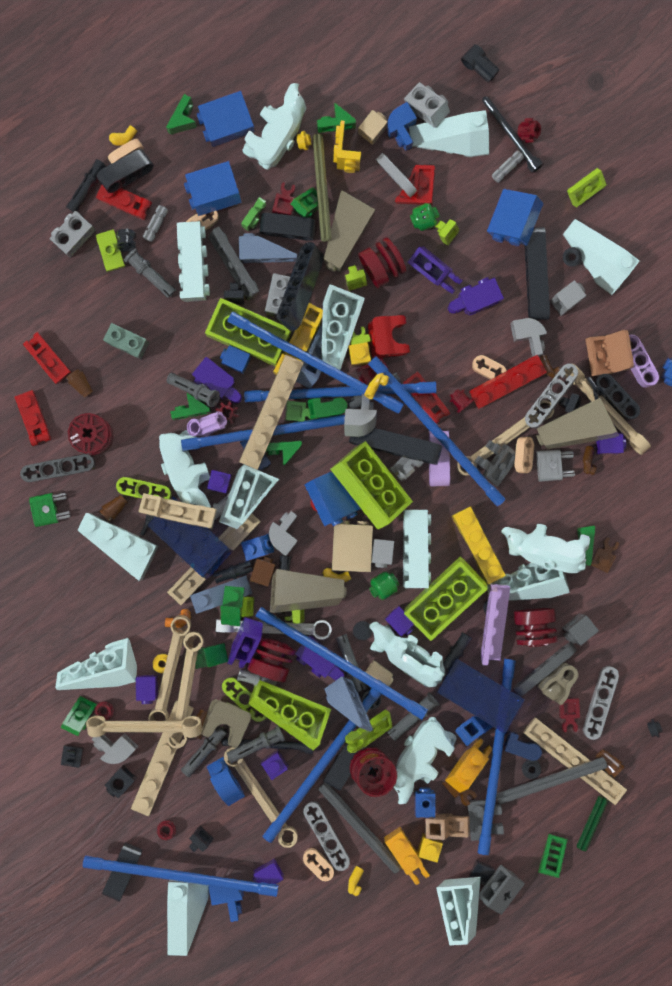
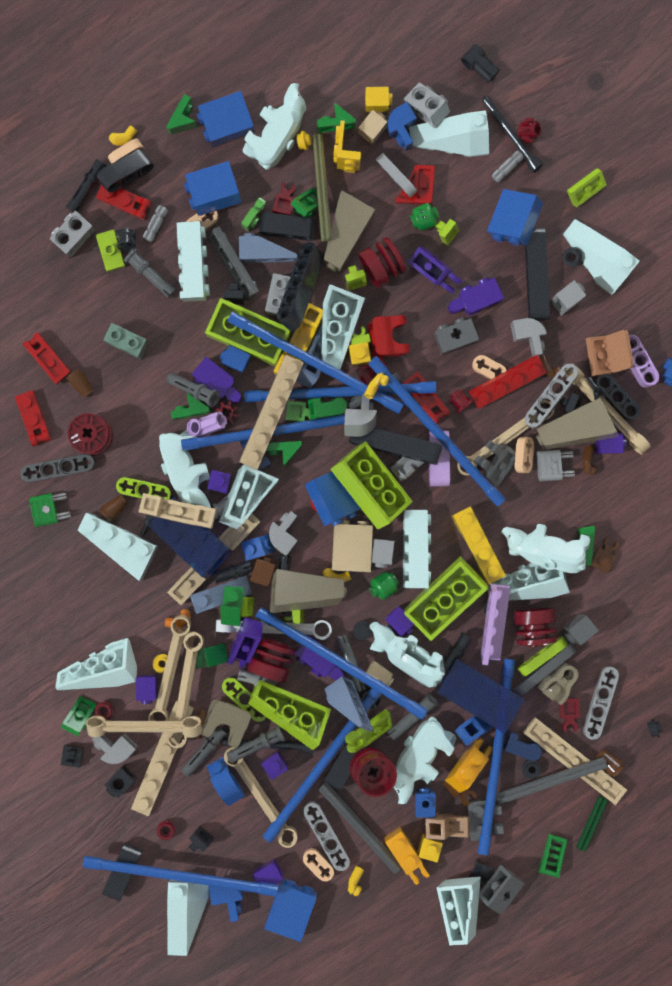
none -> blue brick [264,879,317,942]
none -> yellow brick [365,87,392,112]
none -> dark grey brick [434,317,479,355]
none -> lime beam [518,636,568,677]

